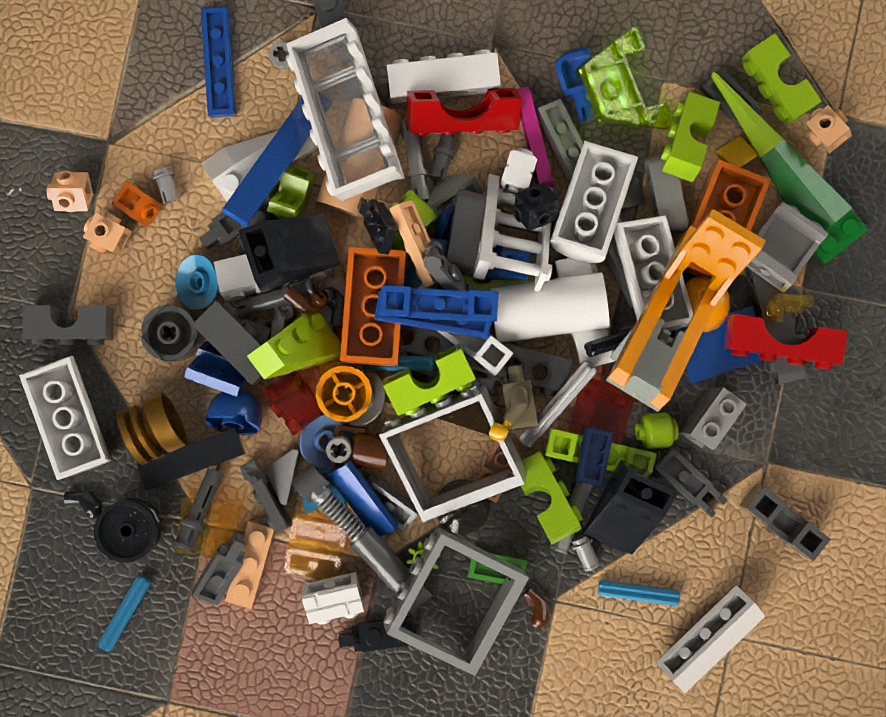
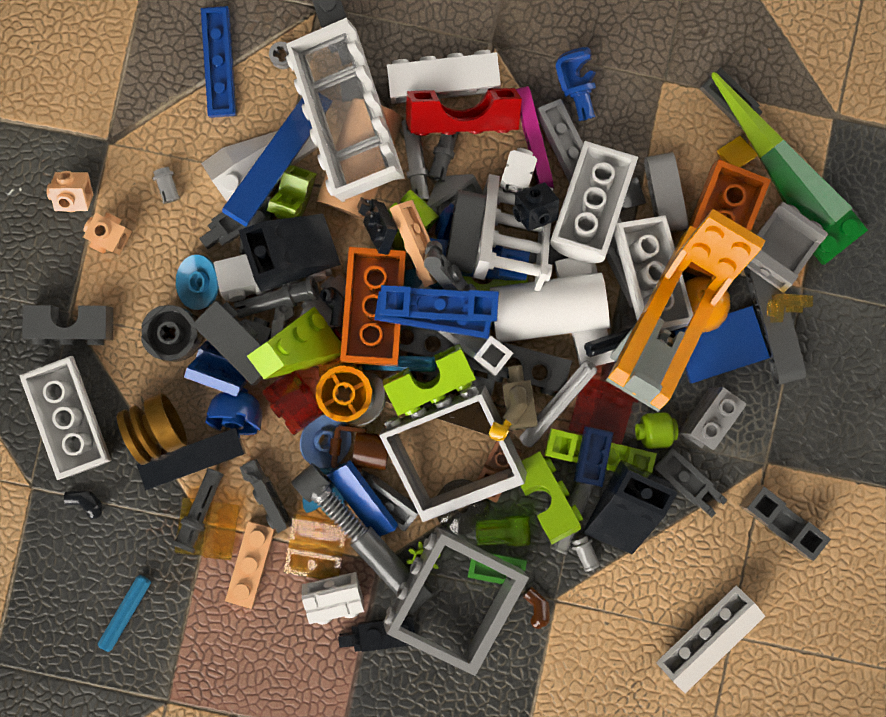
black wheel [94,498,162,563] -> none
orange bracket [112,181,162,227] -> none
dark grey hinge [192,532,245,605] -> none
light grey slope [264,448,301,505] -> none
reddish brown arm [283,287,327,314] -> none
light grey bush [326,436,352,463] -> none
clear neon green wing [579,27,674,130] -> none
dark azure axle [598,580,680,606] -> none
lime arch [660,91,720,182] -> none
red arch [724,314,847,370] -> none
lime arch [741,33,822,125] -> none
light nougat brick [806,105,852,154] -> none
none -> clear neon green piece [475,516,531,546]

